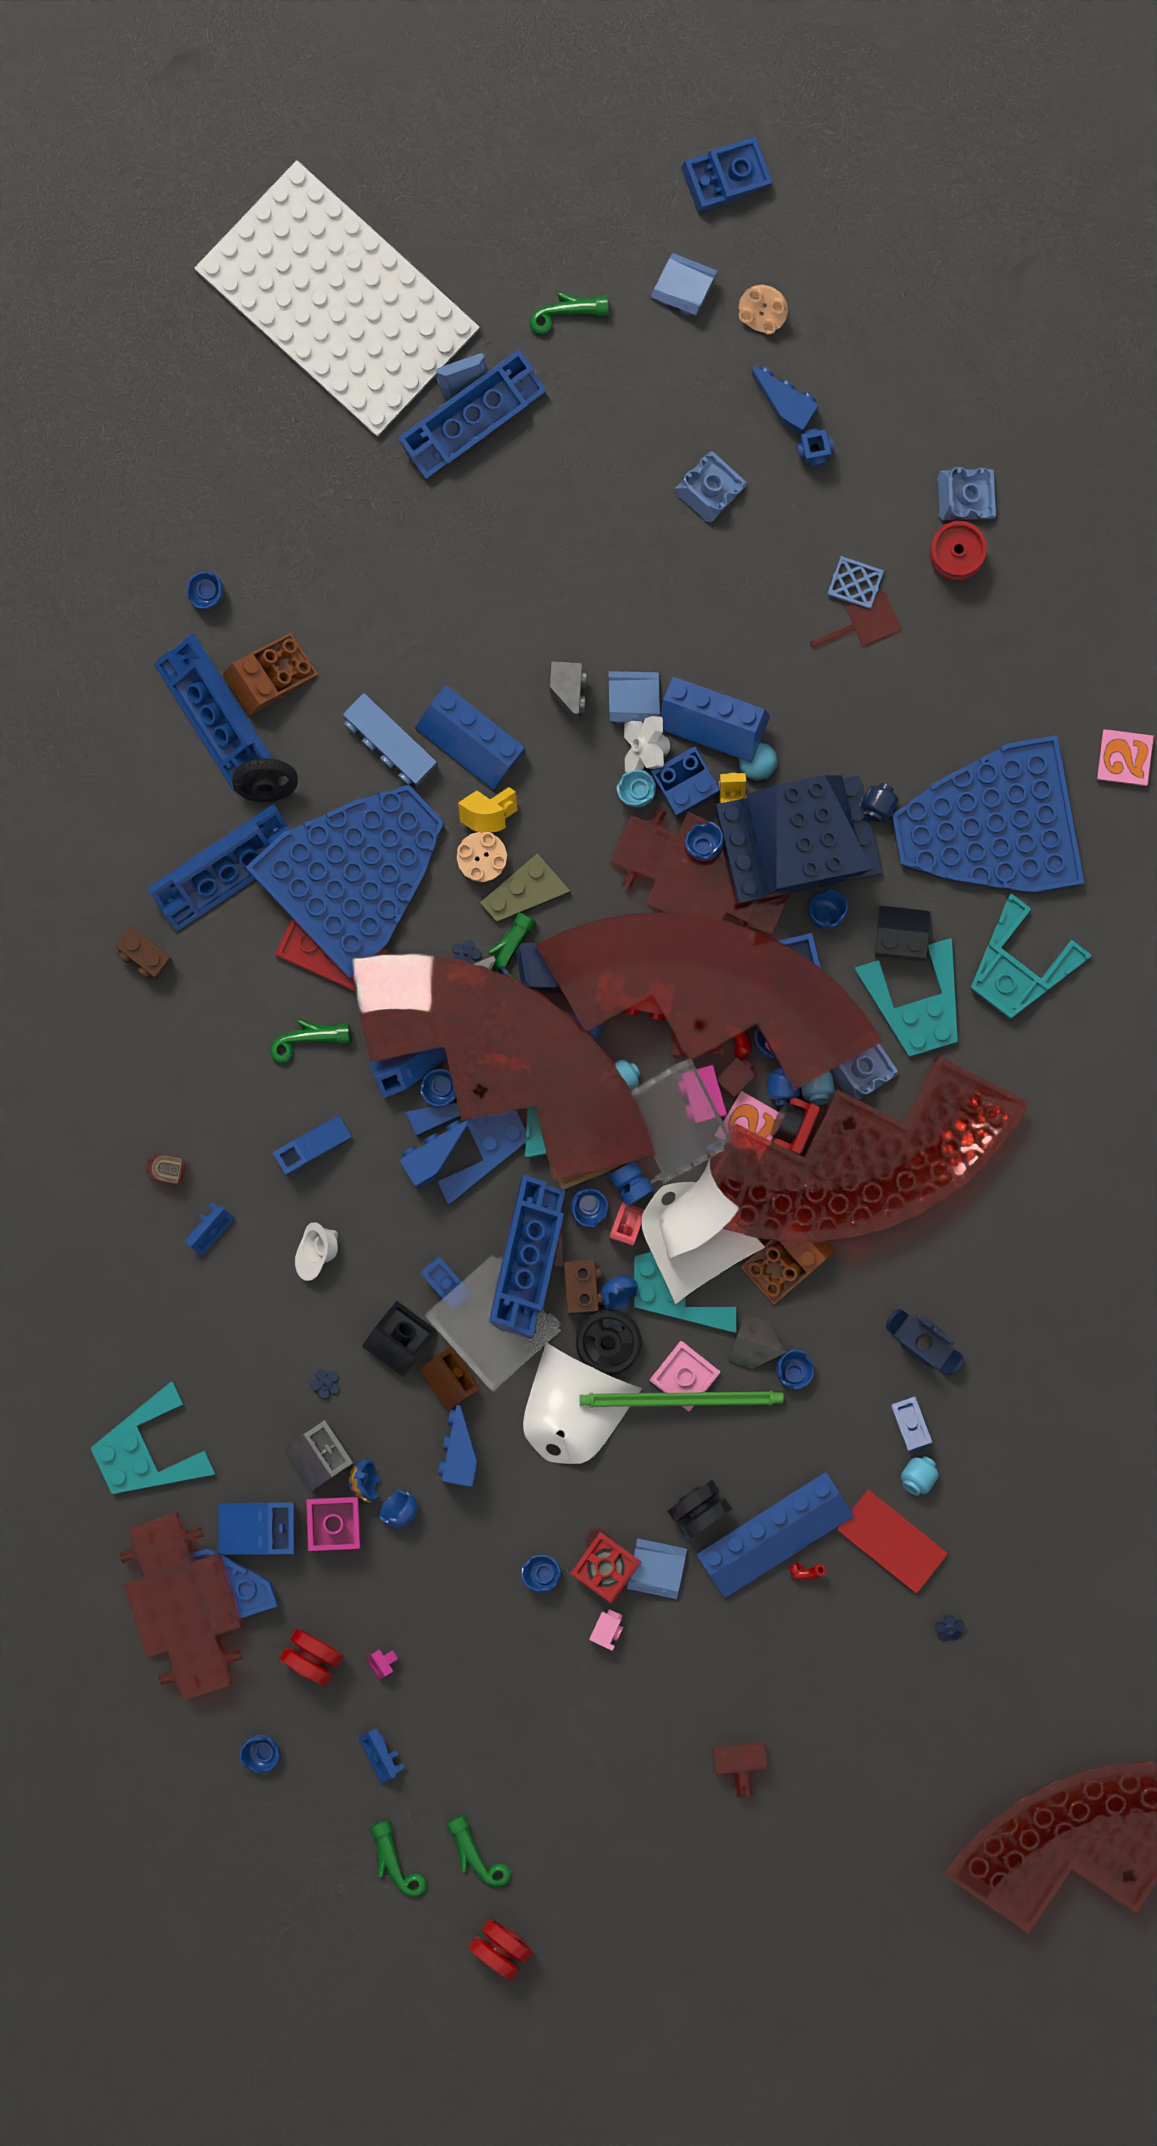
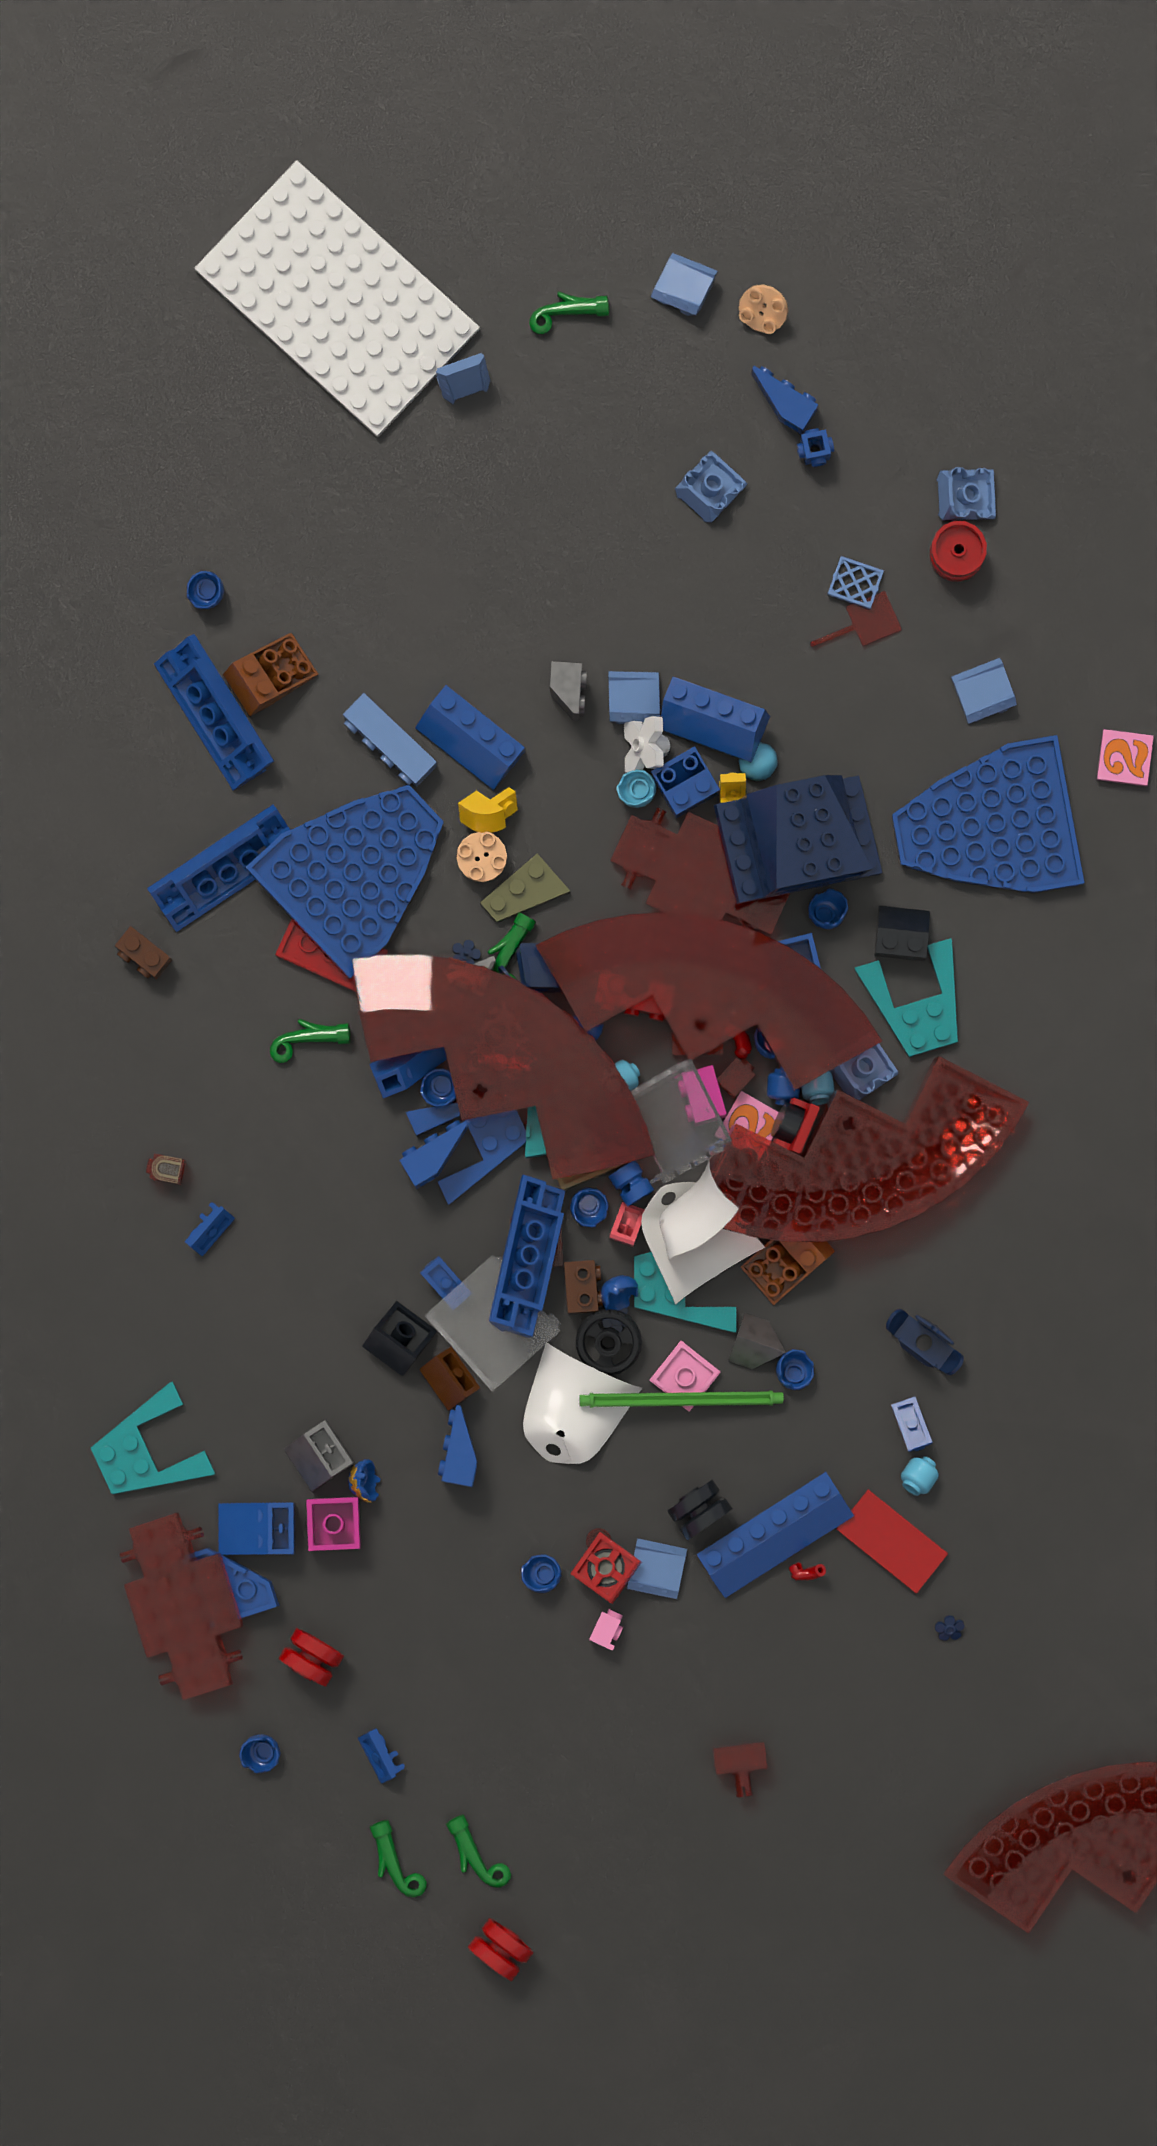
black wheel [232,758,298,802] -> none
blue slope [273,1116,352,1177] -> none
white piece [295,1222,338,1281] -> none
dark blue plant [310,1369,340,1399] -> none
dark pink tile [365,1650,398,1680] -> none
blue hair [379,1490,419,1528] -> none
blue slope [398,349,547,479] -> none
blue slope [681,137,773,213] -> none
blue hair [685,821,724,861] -> none
dark blue head [861,783,898,822] -> none
teal wing [970,893,1091,1020] -> none
none -> medium blue slope [951,658,1017,724]

